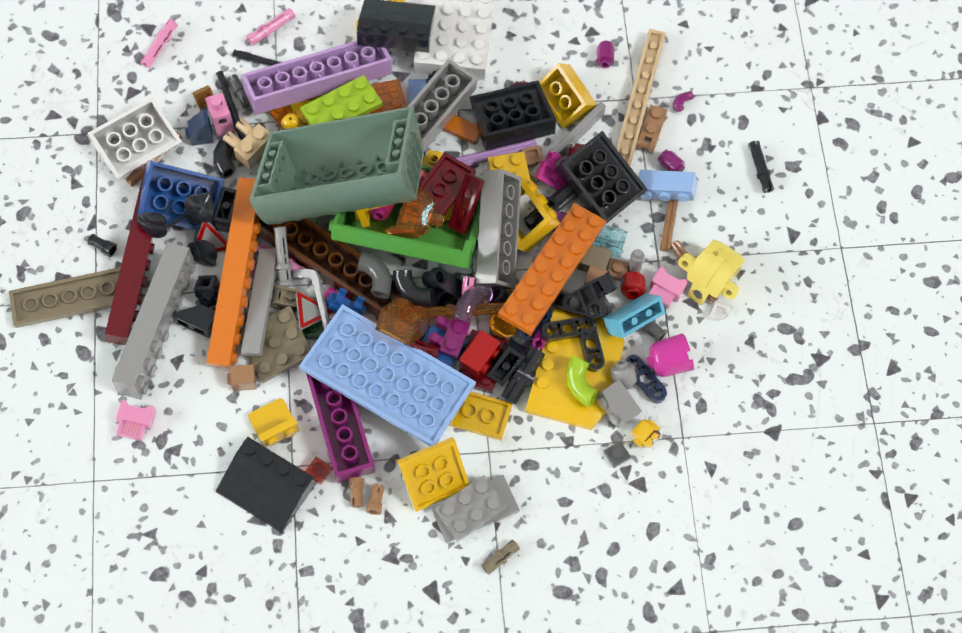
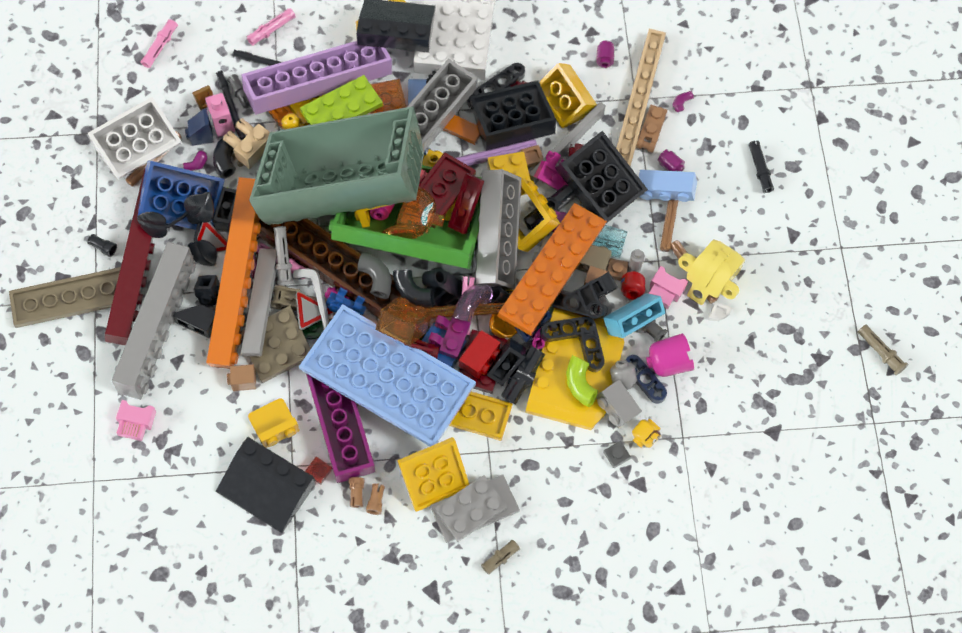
none -> magenta arm [183,151,207,171]
none -> black beam [467,63,525,109]
none -> dark tan pin [857,324,909,376]

